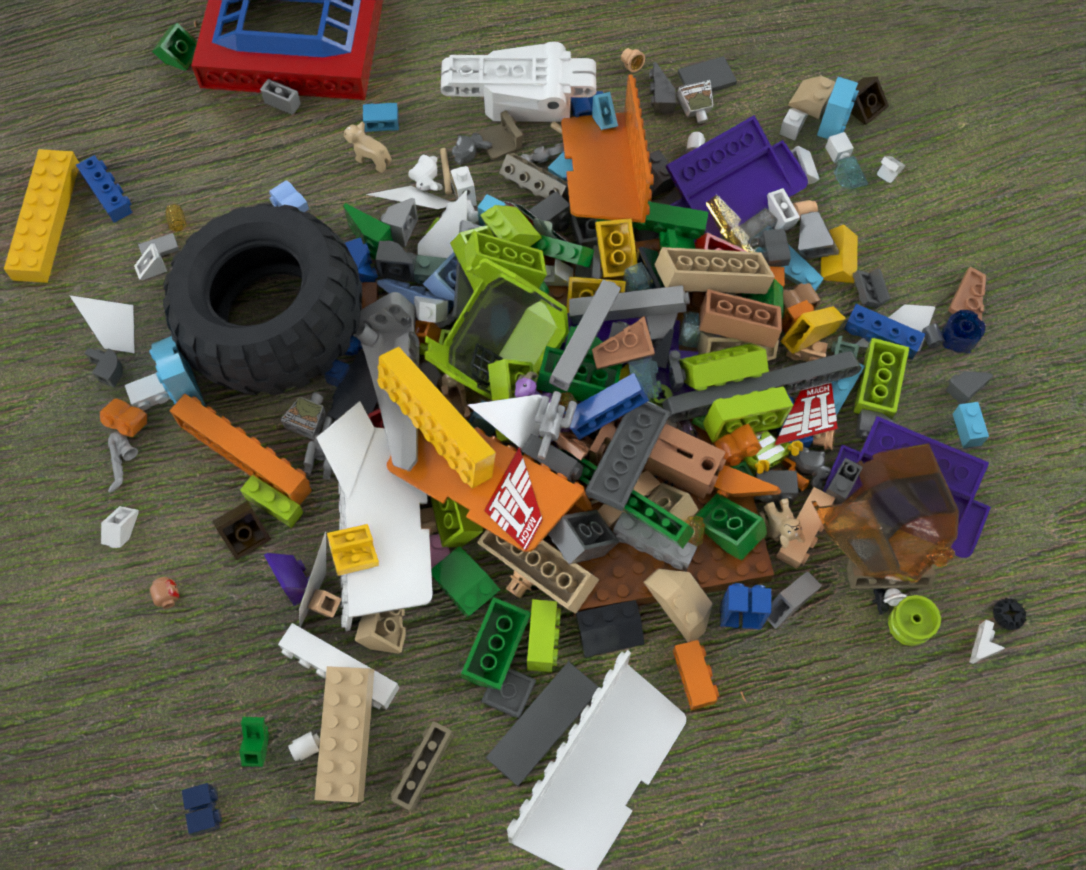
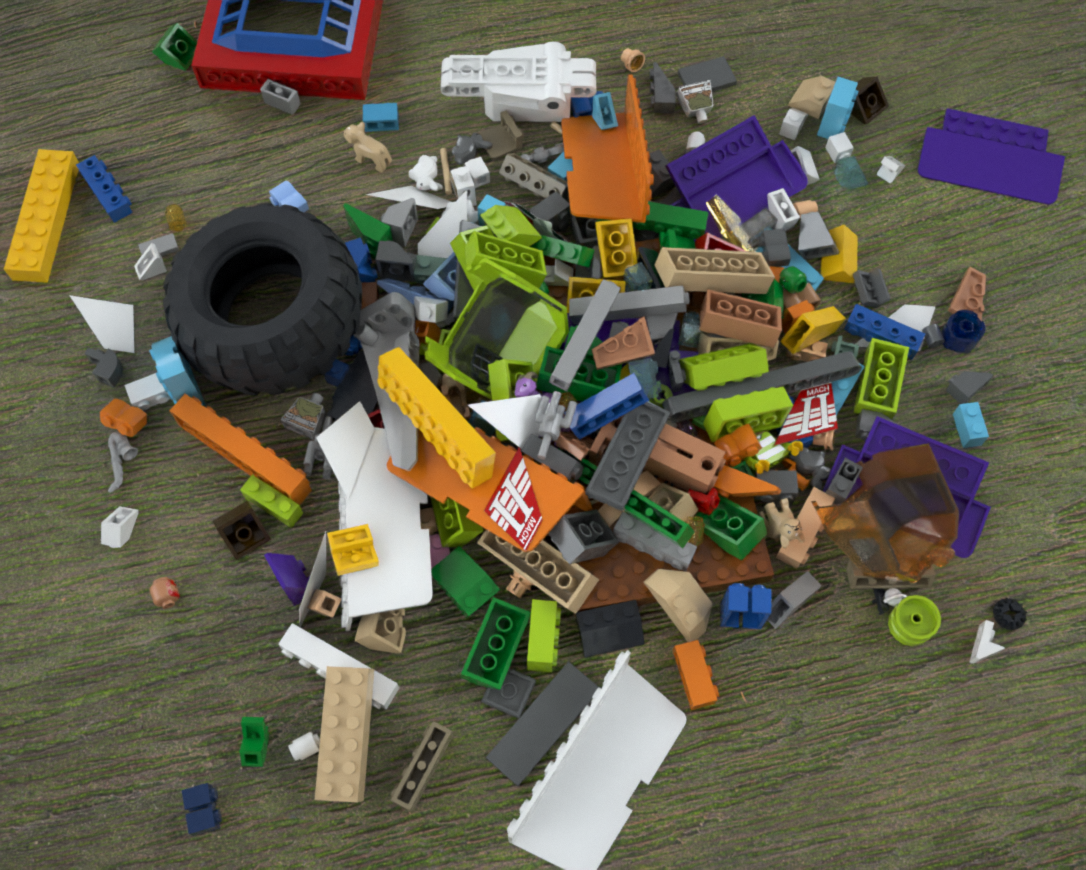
none -> white brick [465,156,490,188]
none -> red bracket [687,488,720,515]
none -> green head [779,266,807,294]
none -> dark purple slope [918,108,1065,205]

